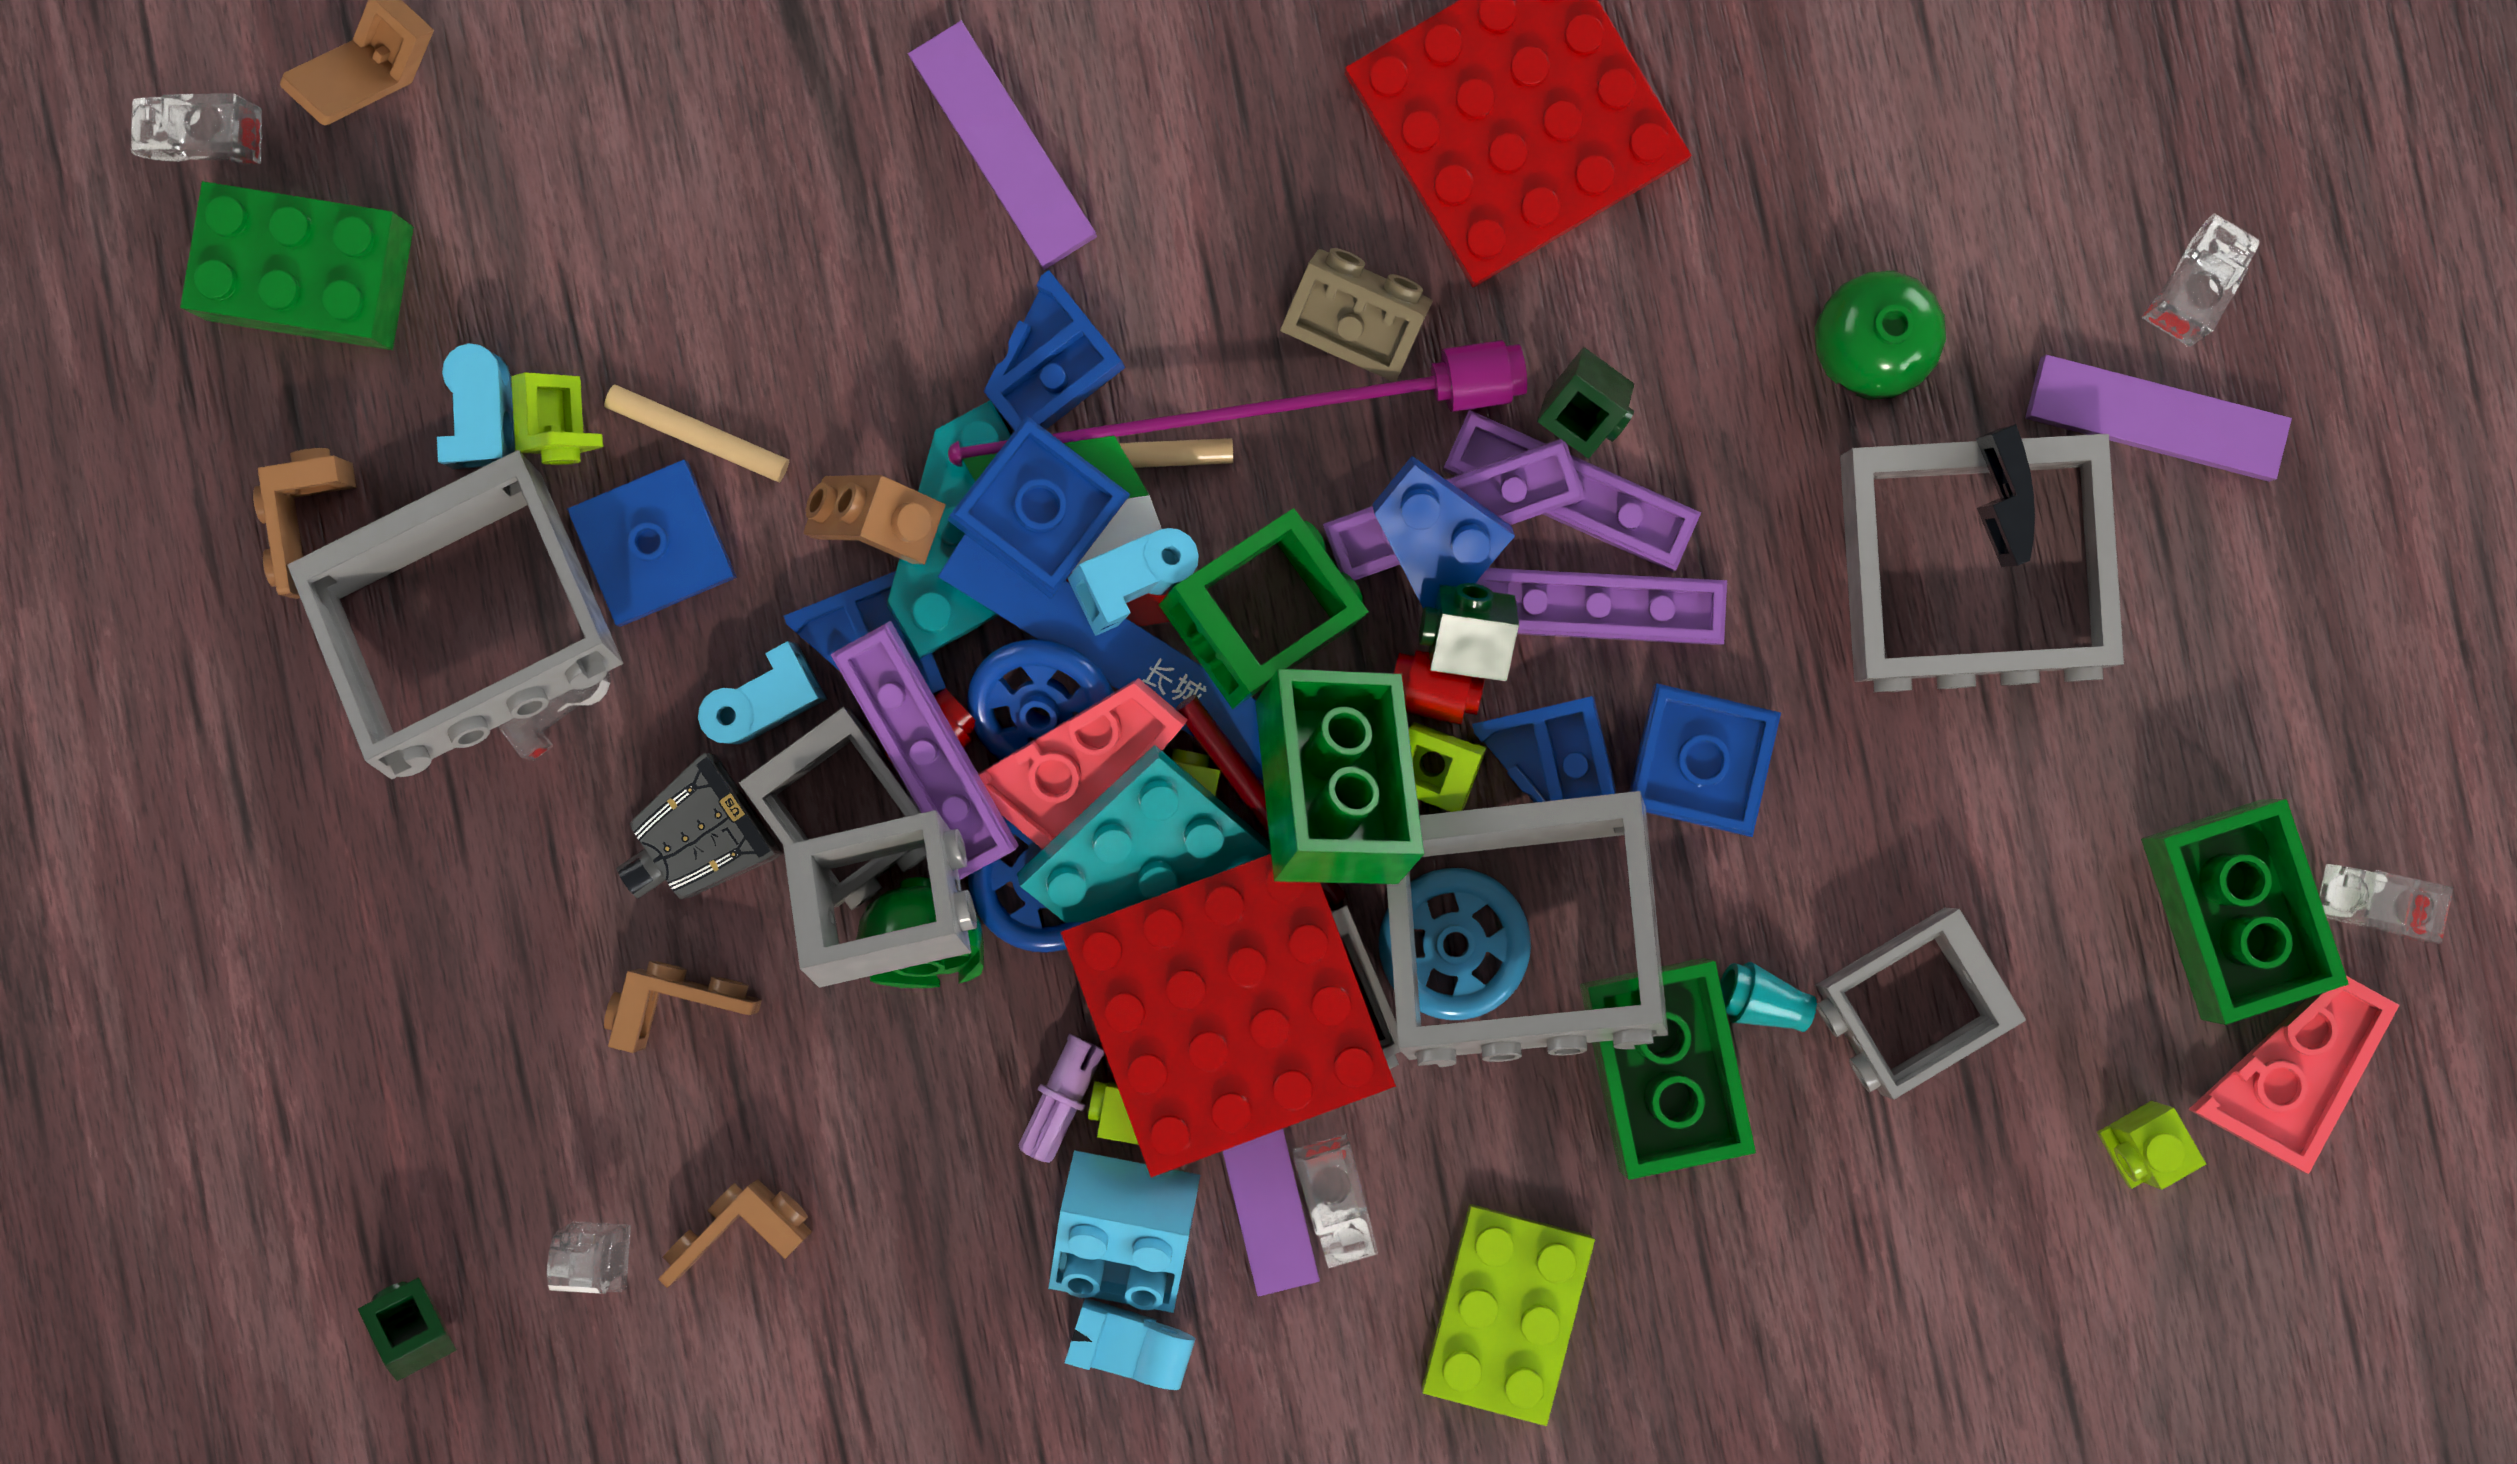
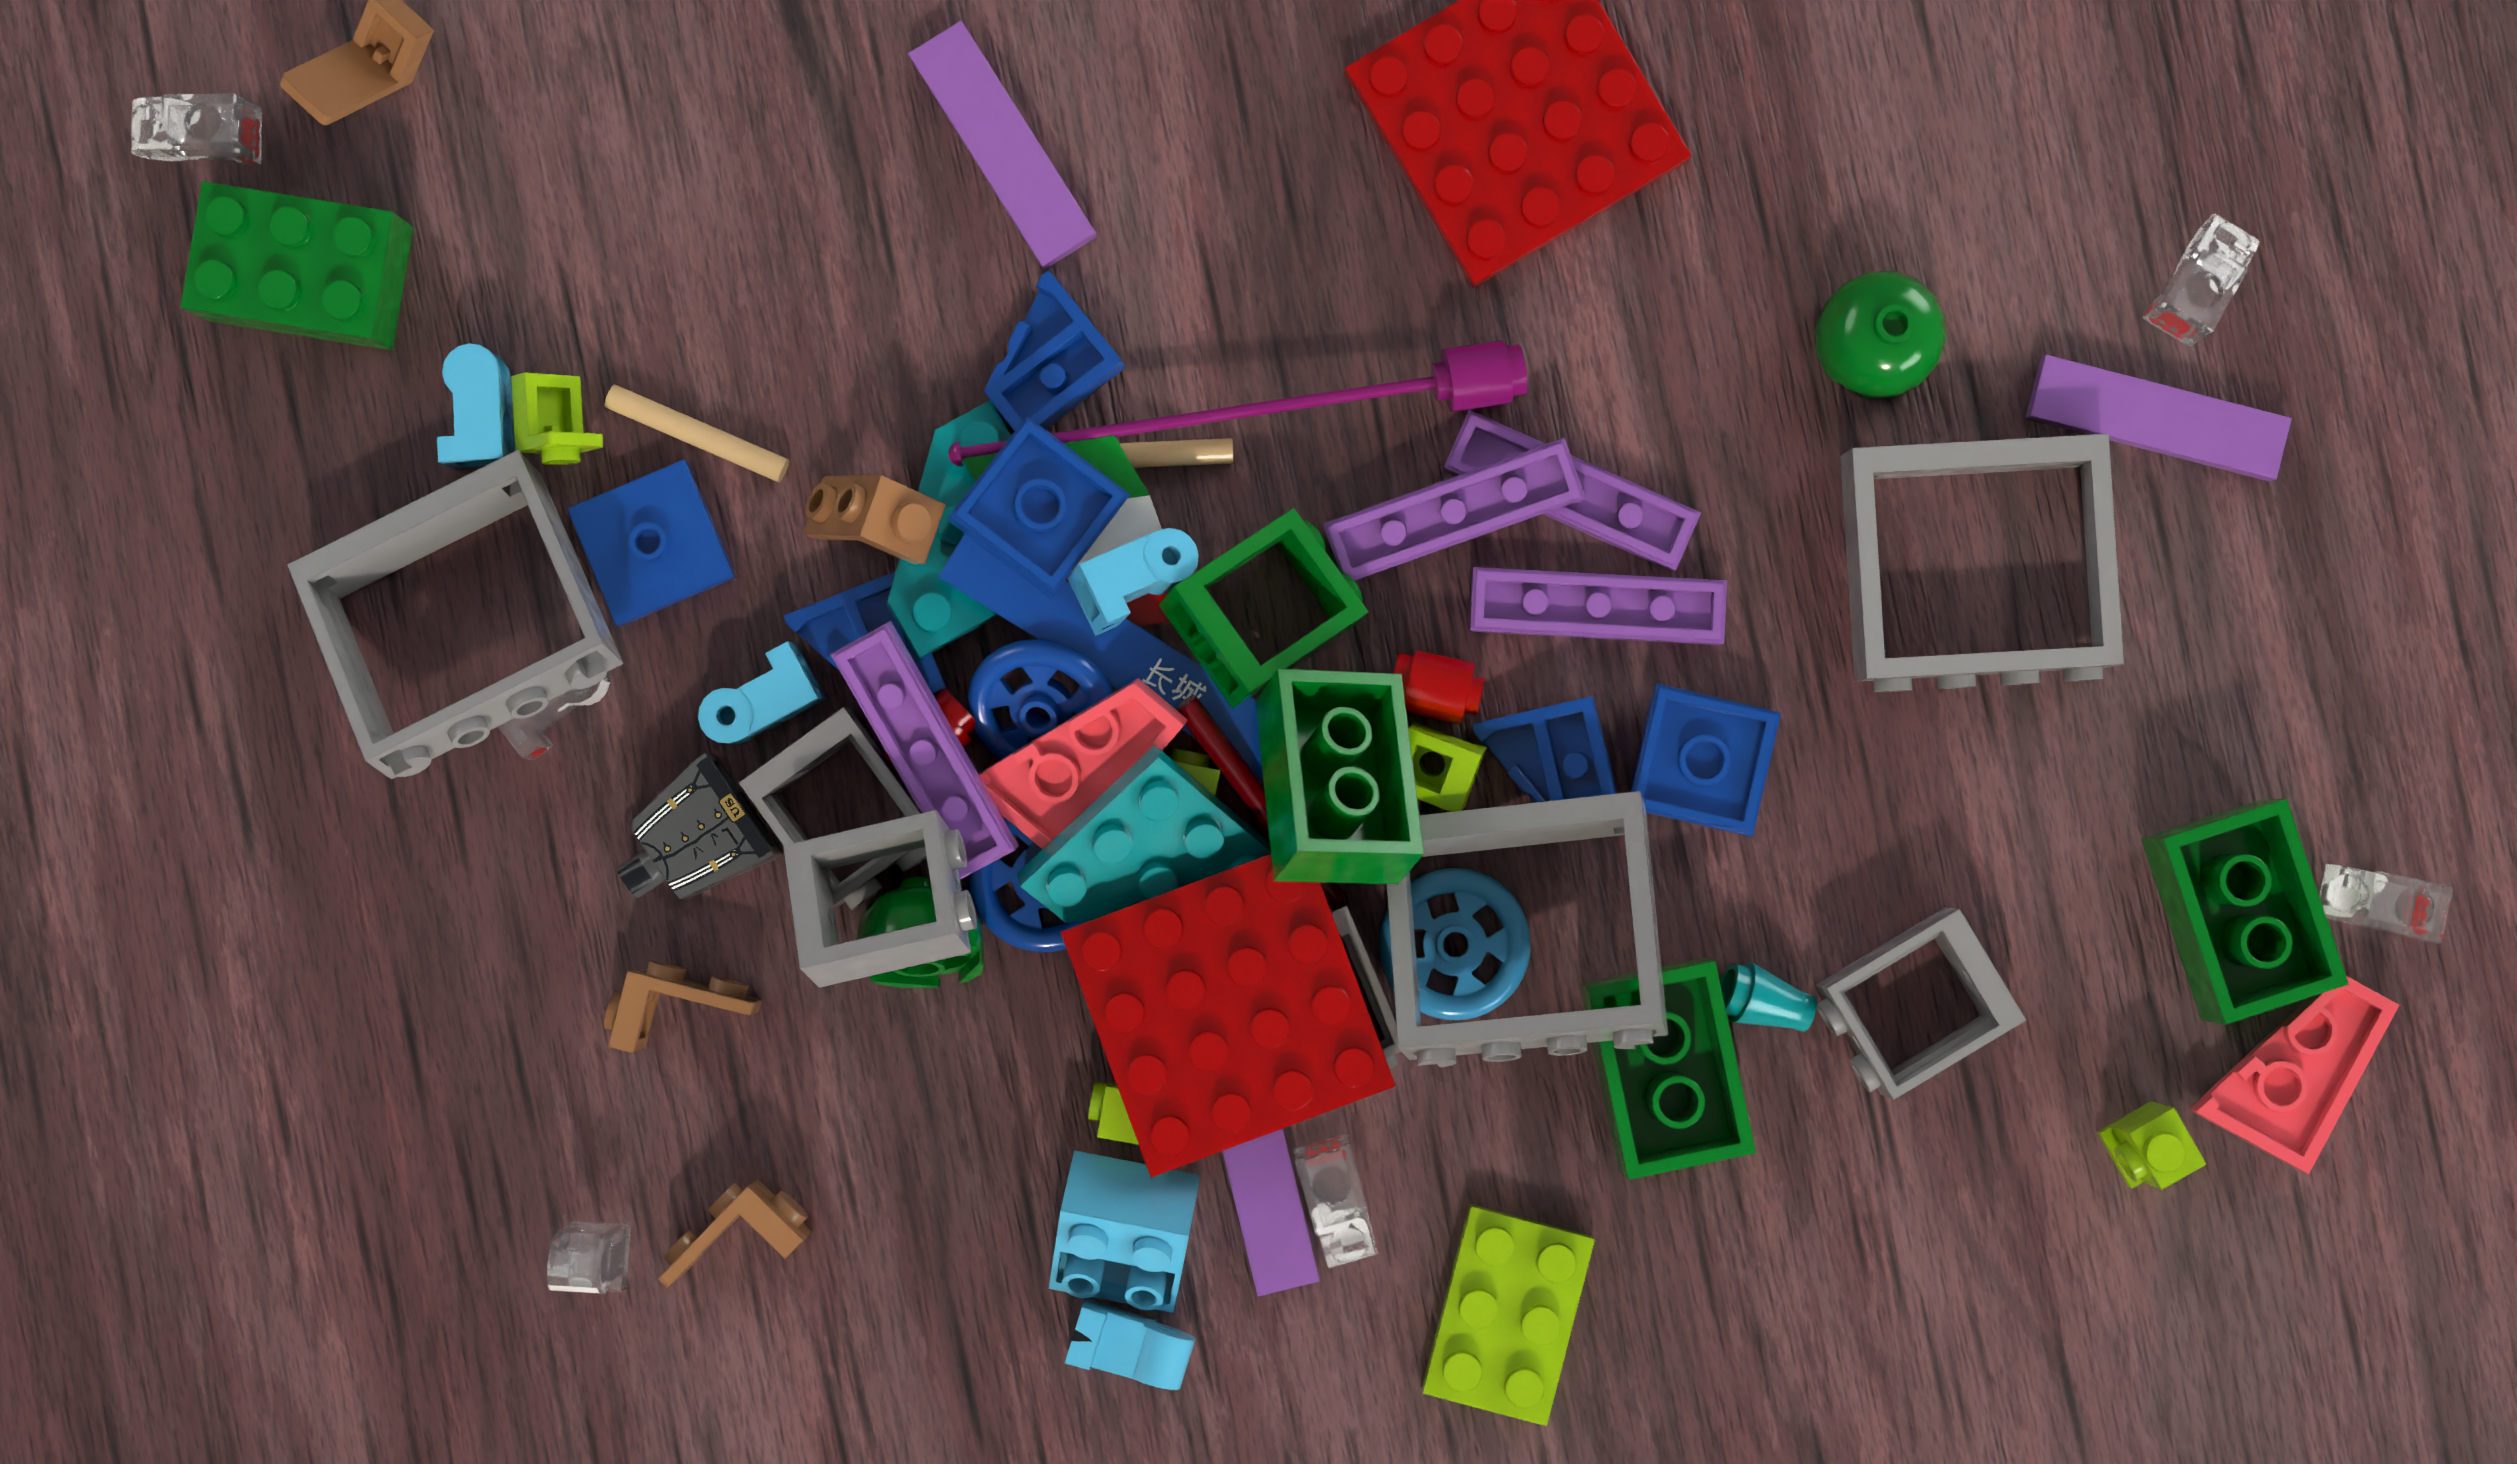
medium nougat bracket [253,448,357,599] -> none
dark green brick [358,1277,457,1381] -> none
lavender axle [1019,1034,1105,1163] -> none
dark tan bracket [1280,248,1433,382] -> none
blue wing [1372,456,1515,609] -> none
brick [1419,583,1519,681] -> none
dark green brick [1537,347,1634,459] -> none
black slope [1976,424,2035,567] -> none

